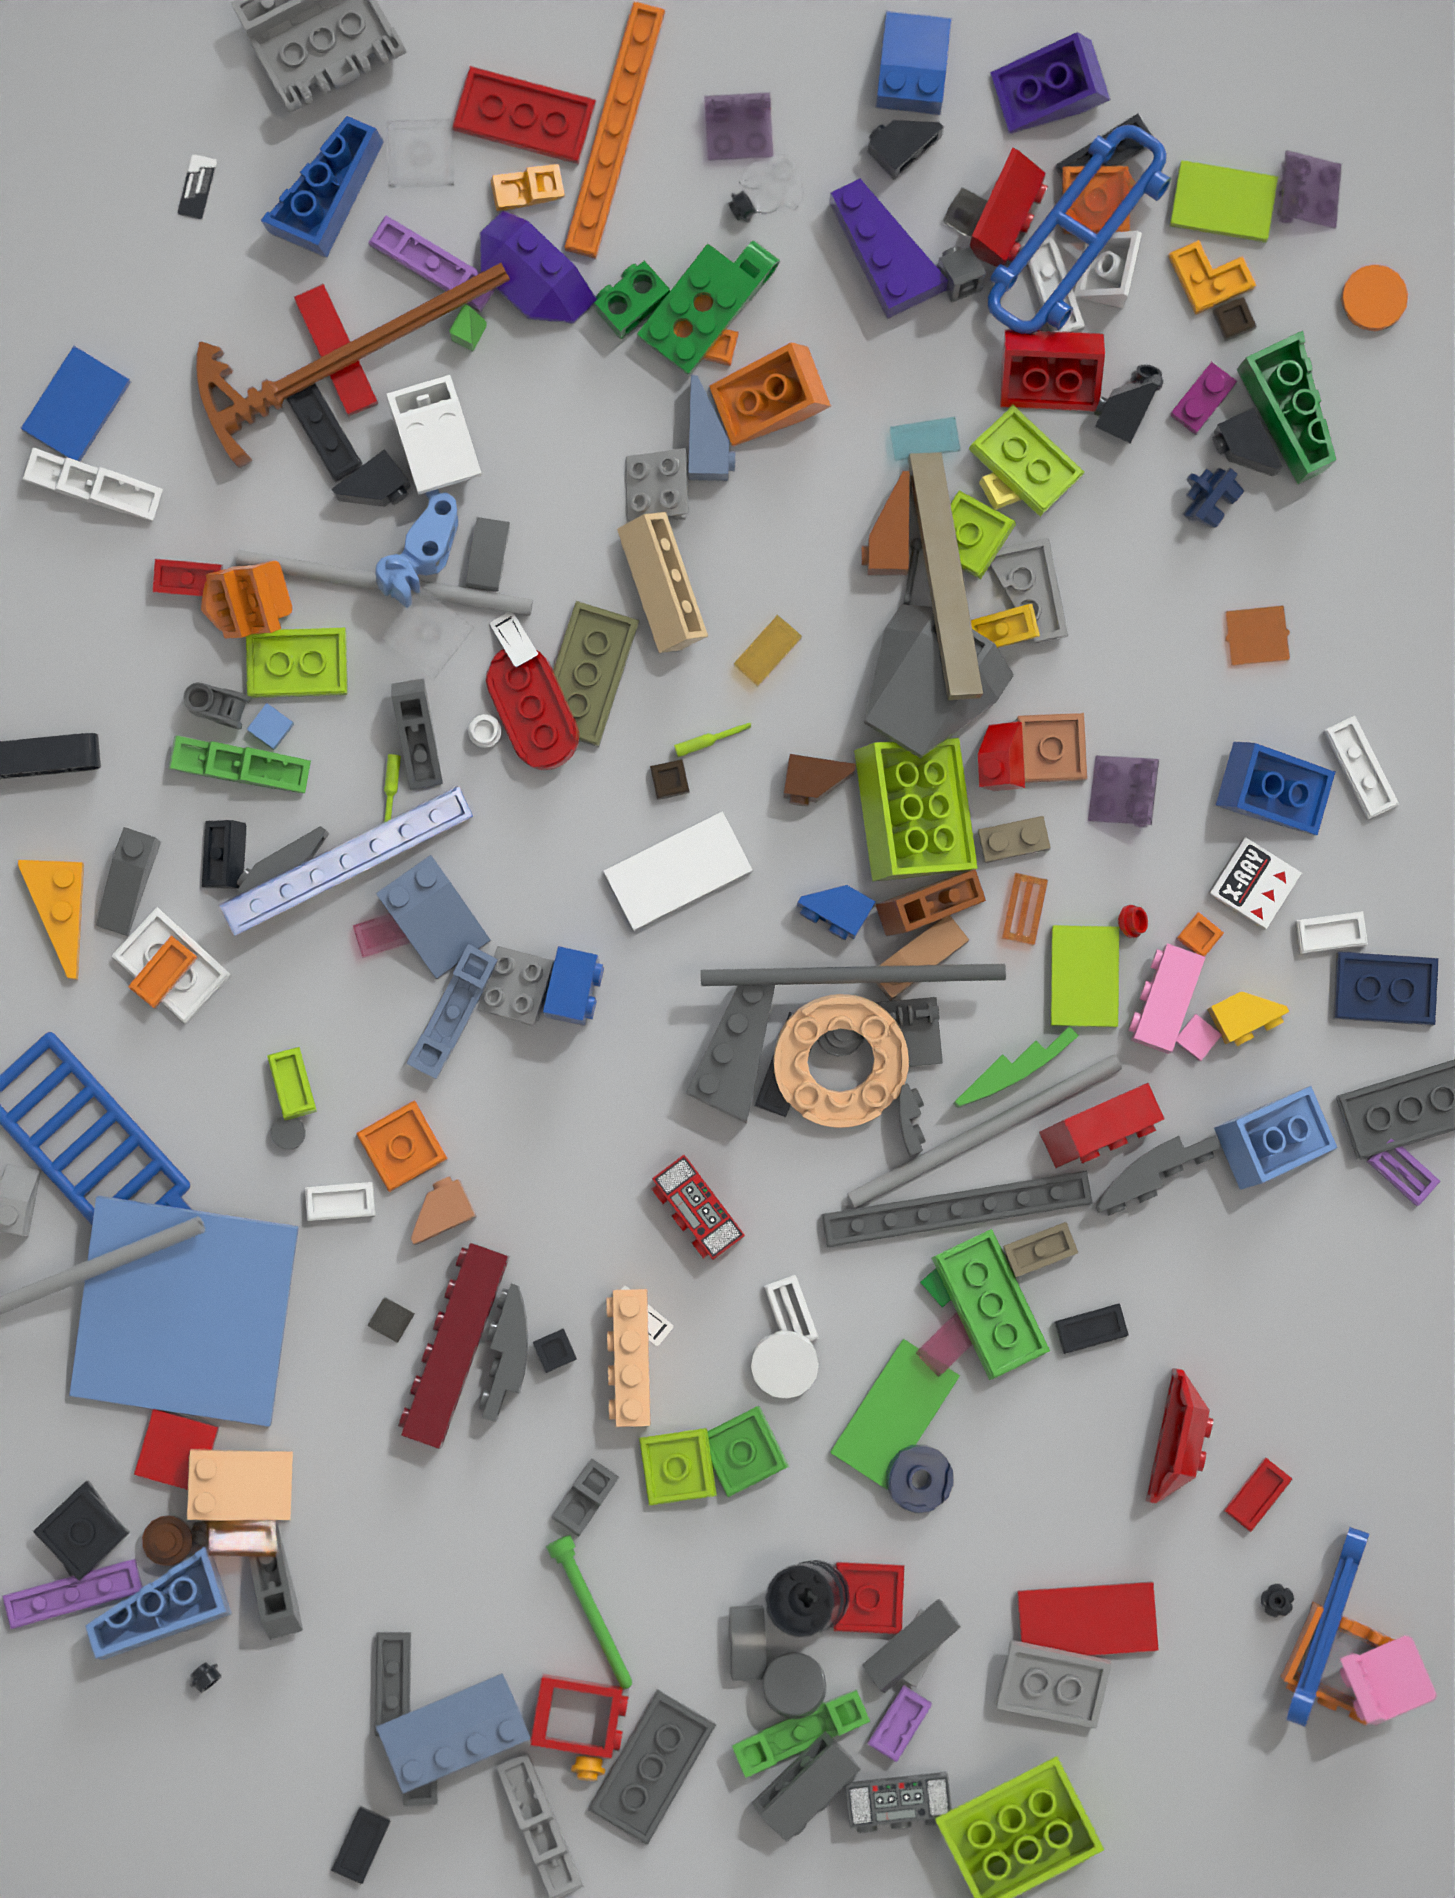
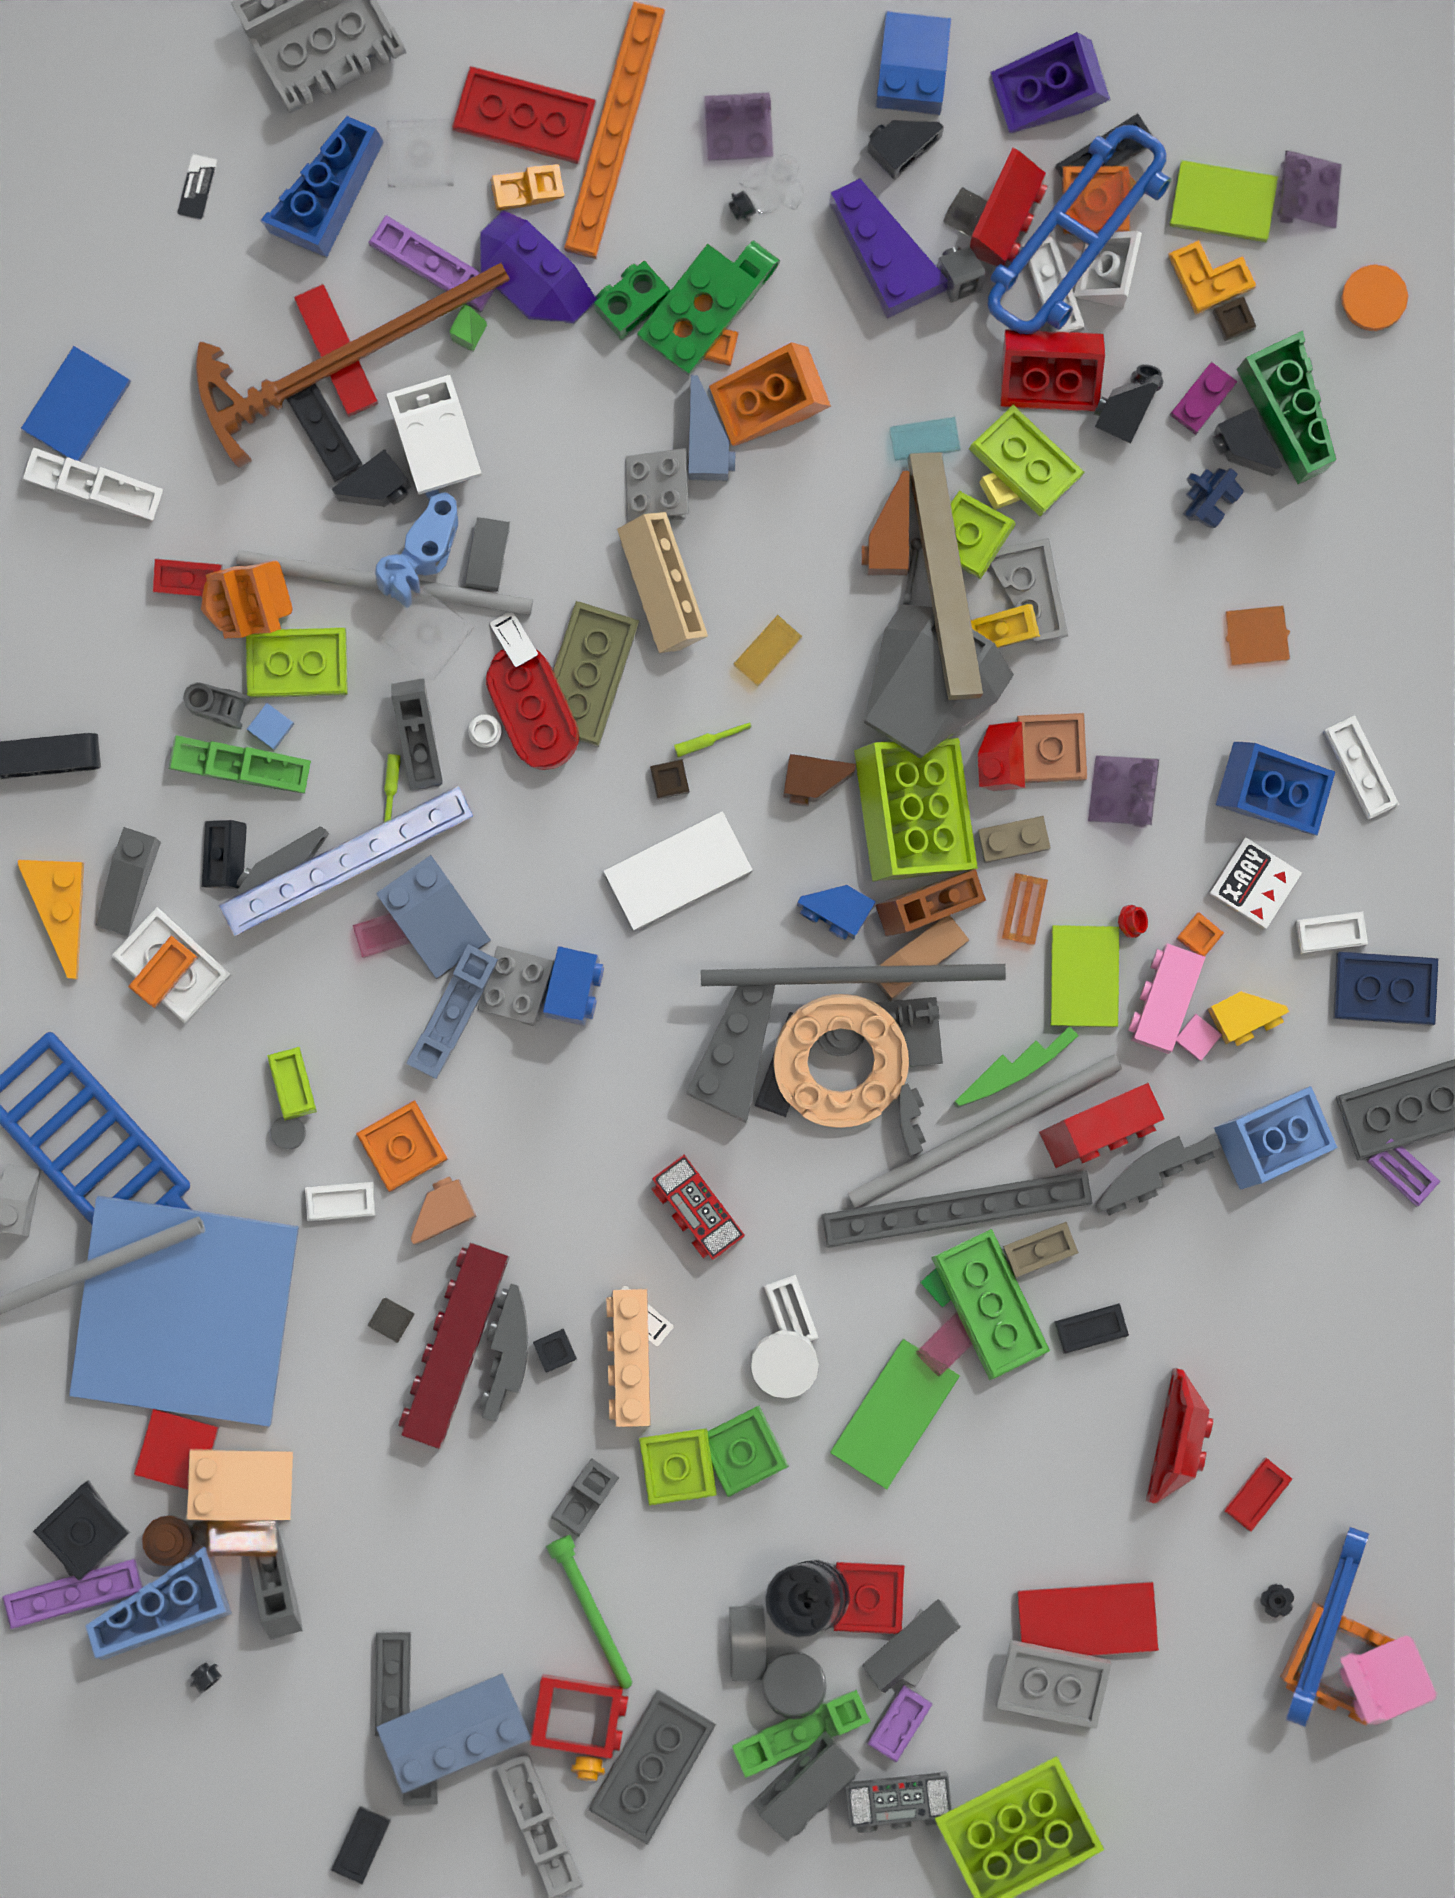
dark blue tile [886,1444,954,1513] -> none

